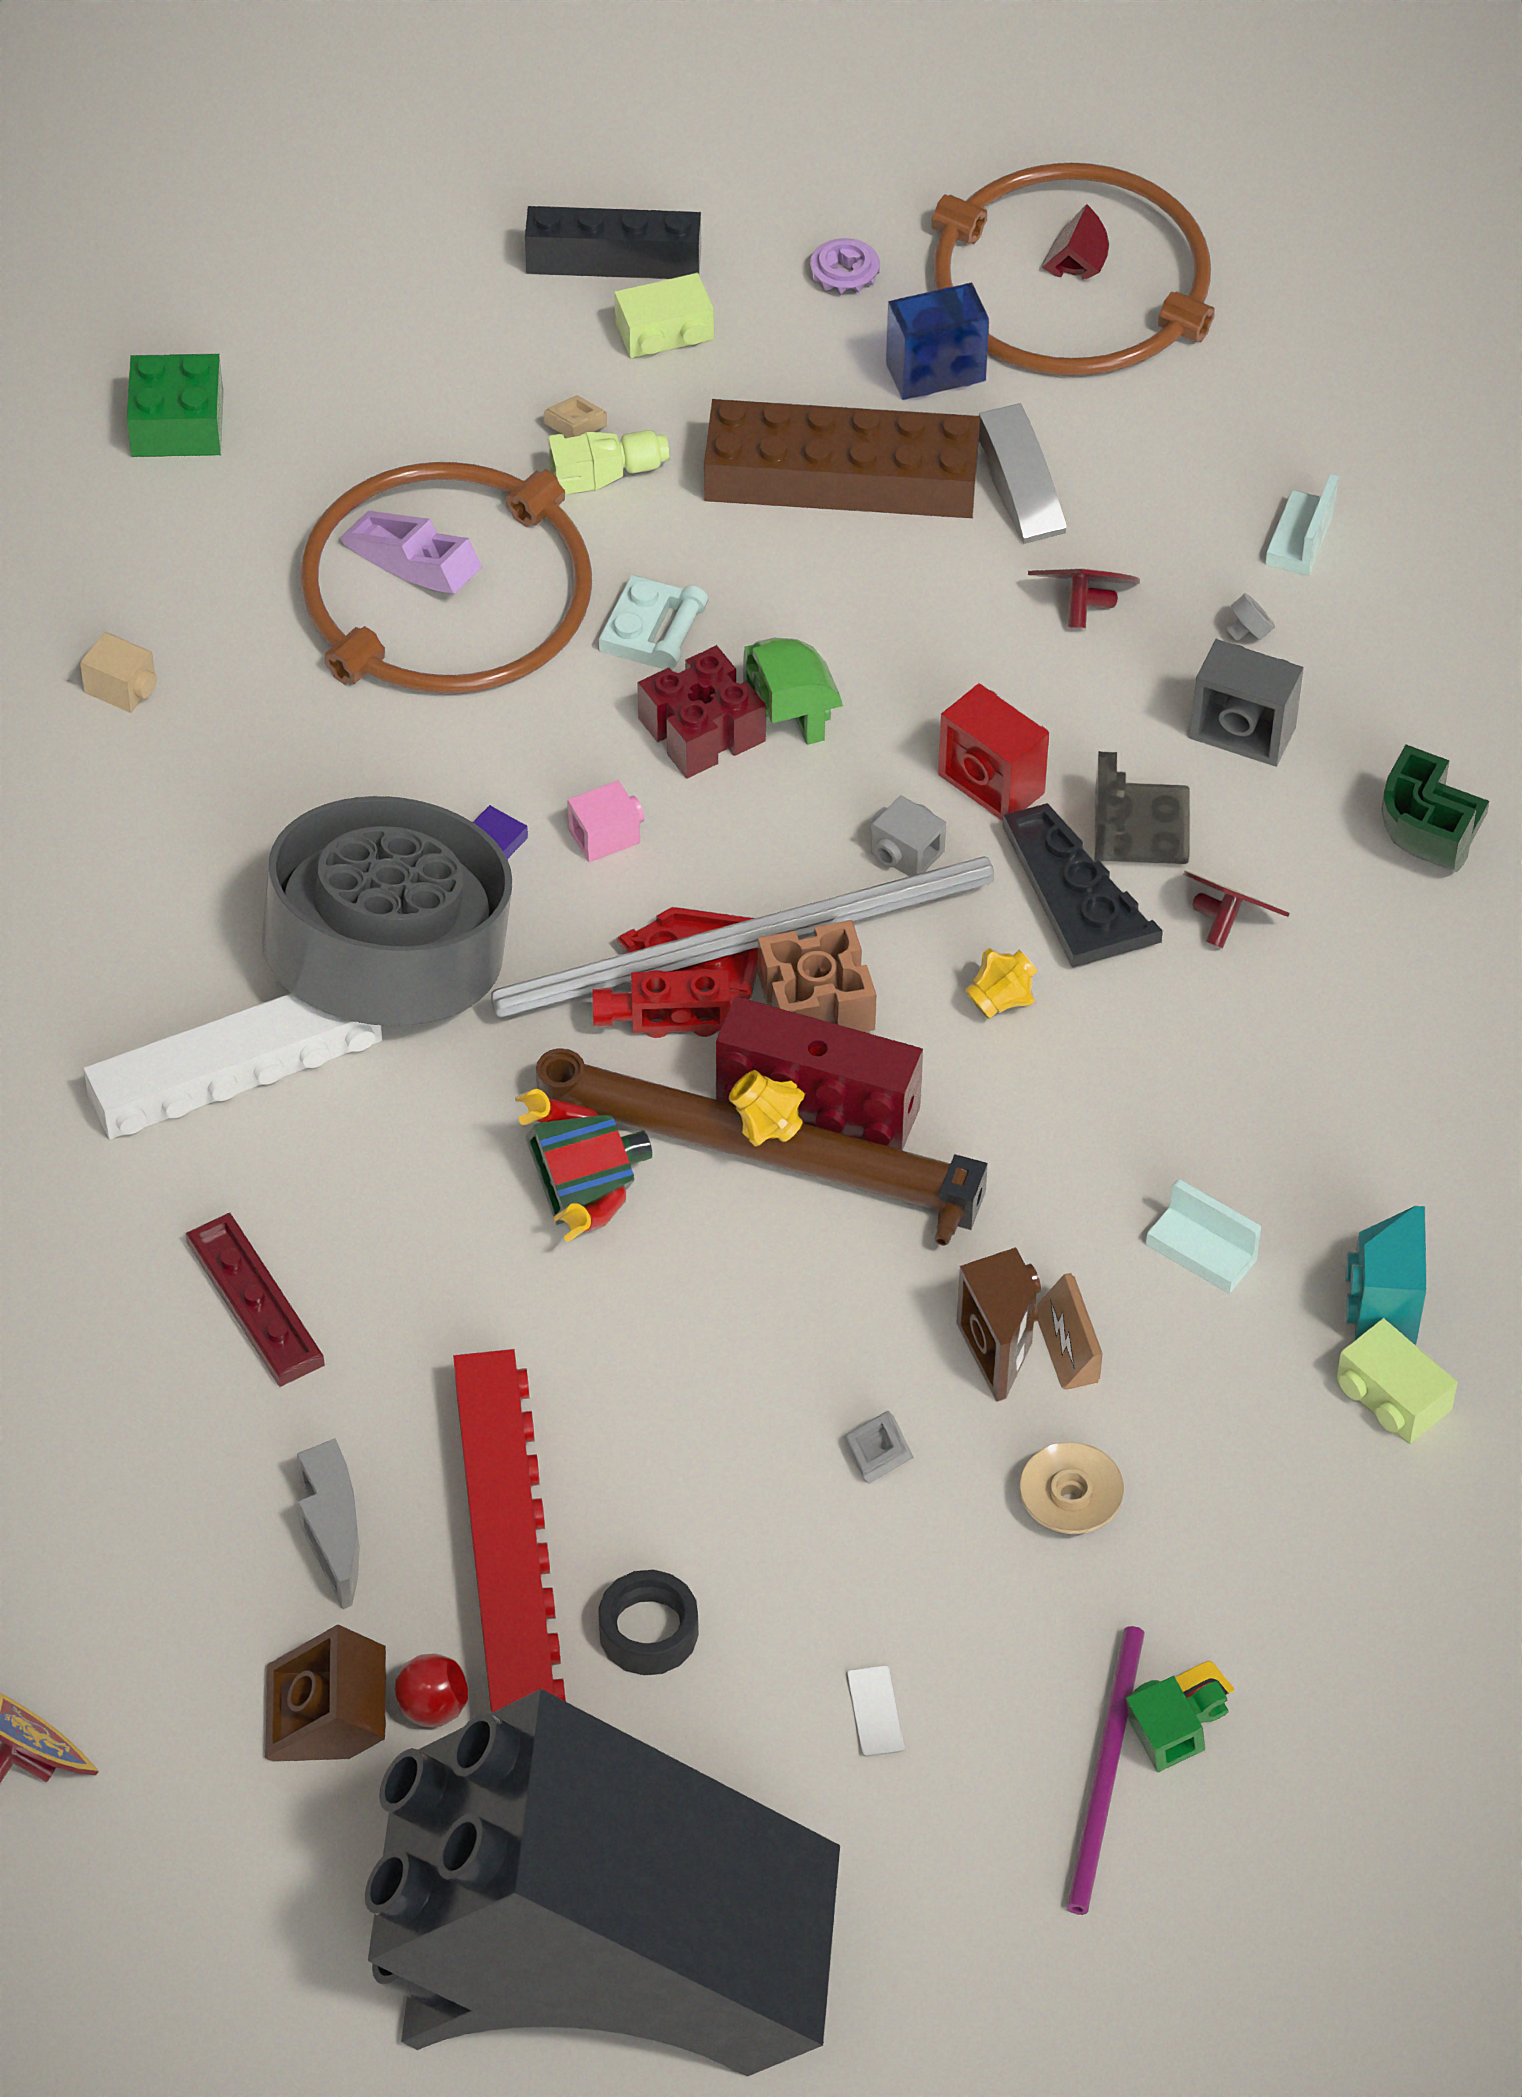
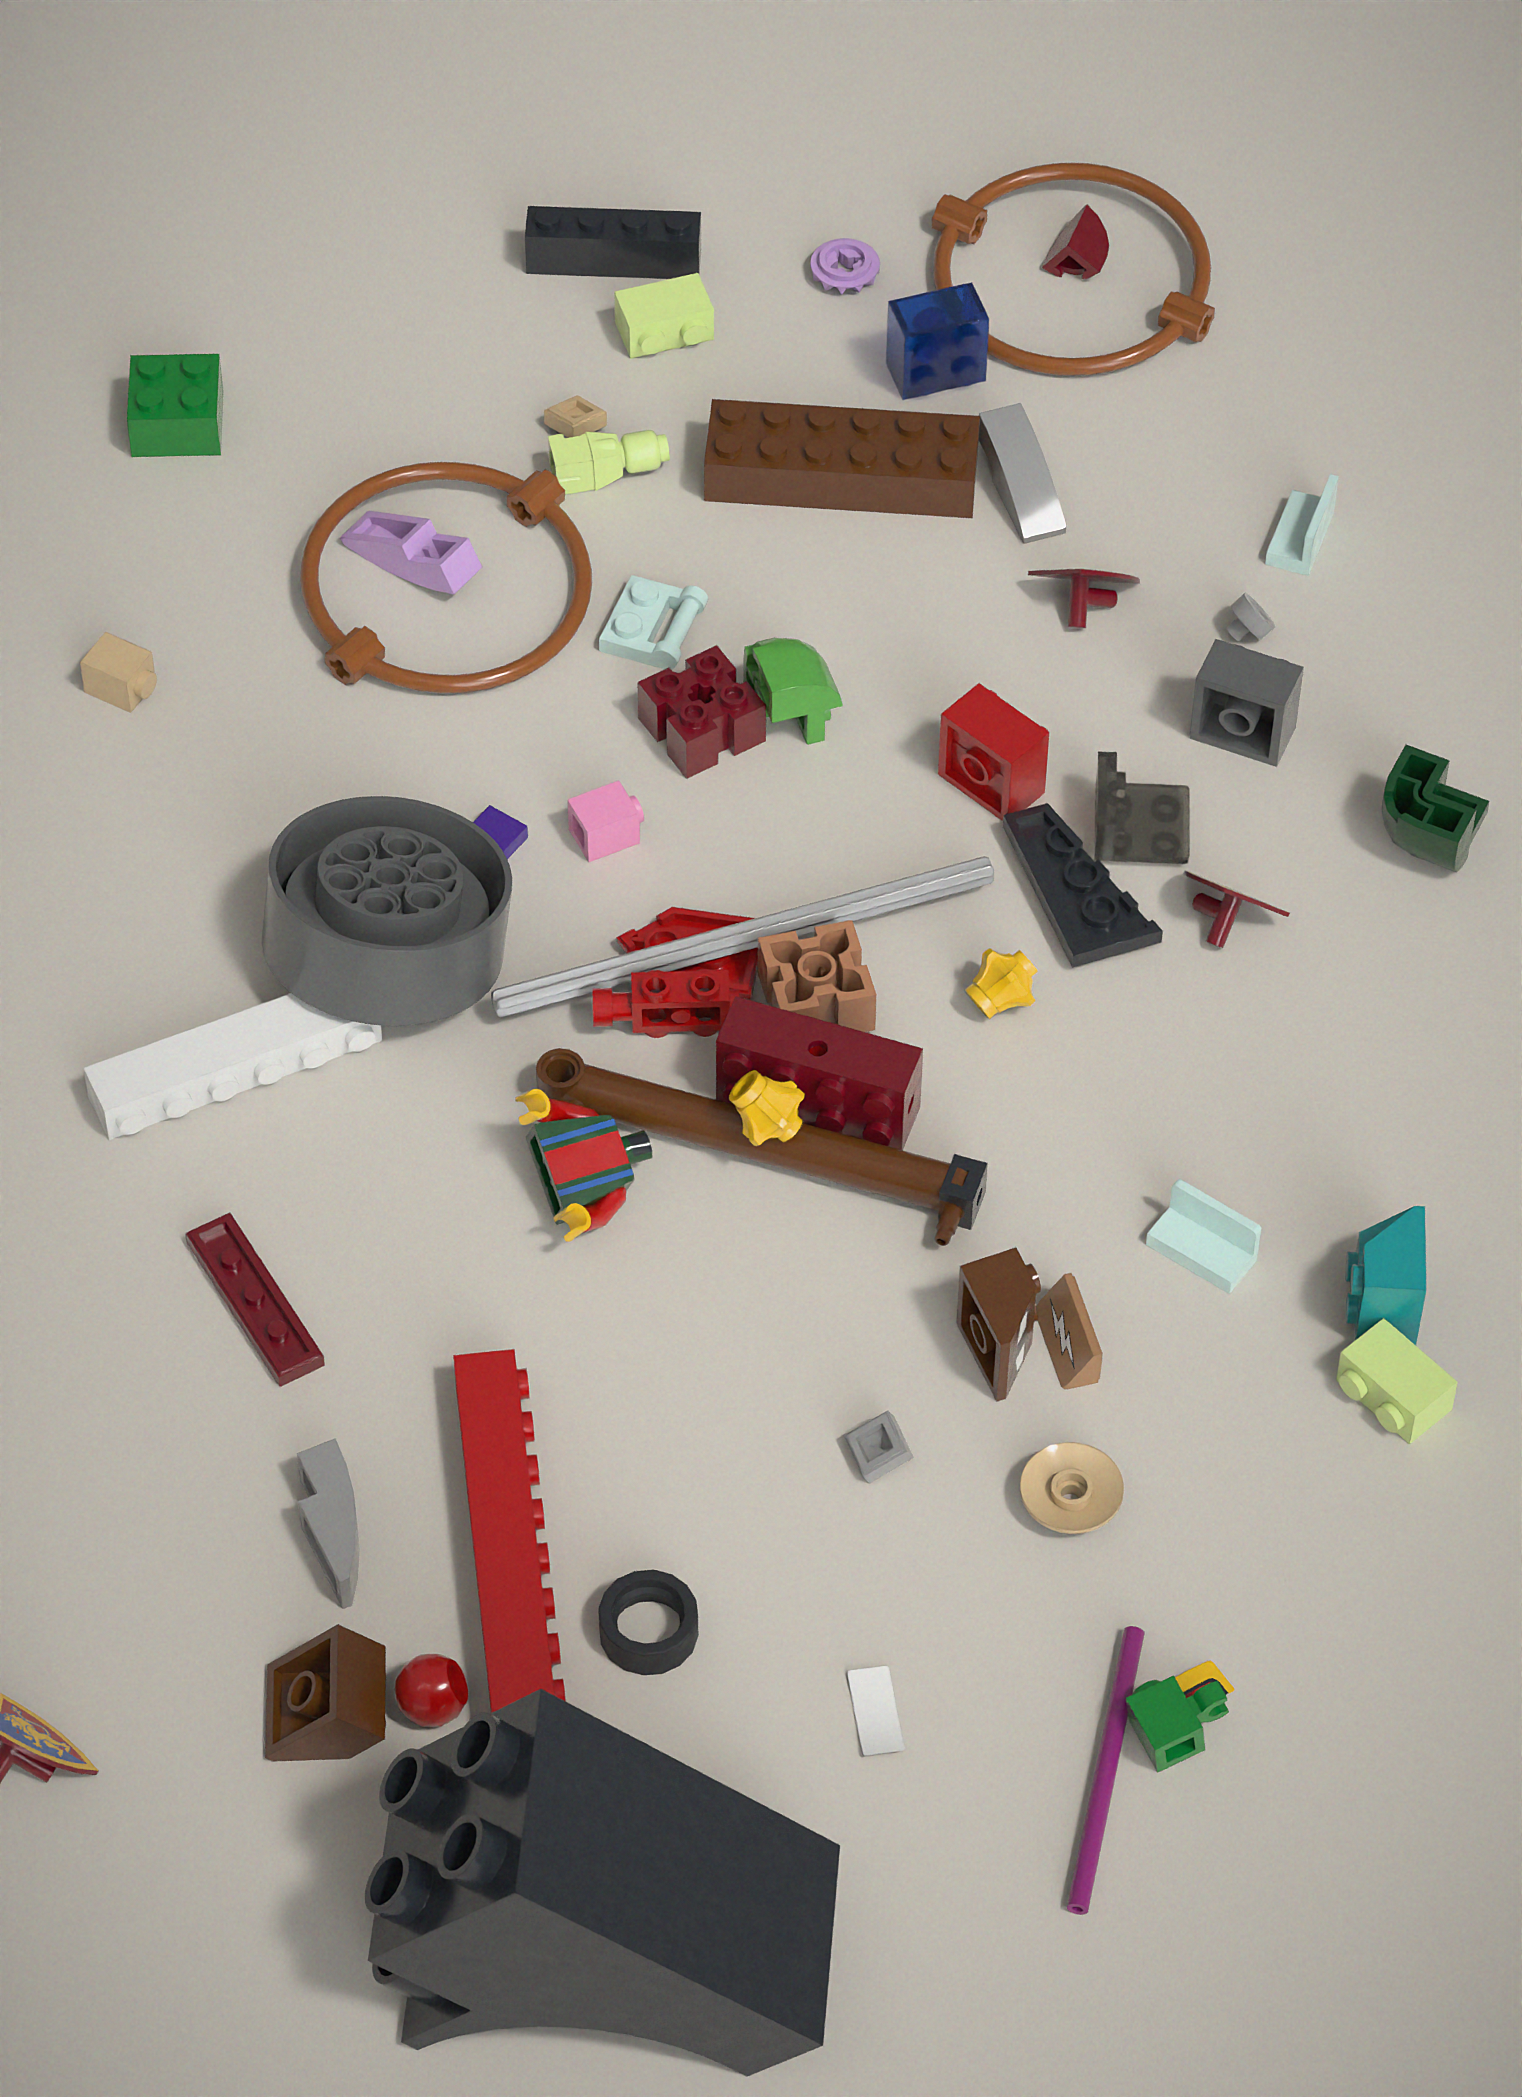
light grey brick [870,795,946,876] -> none

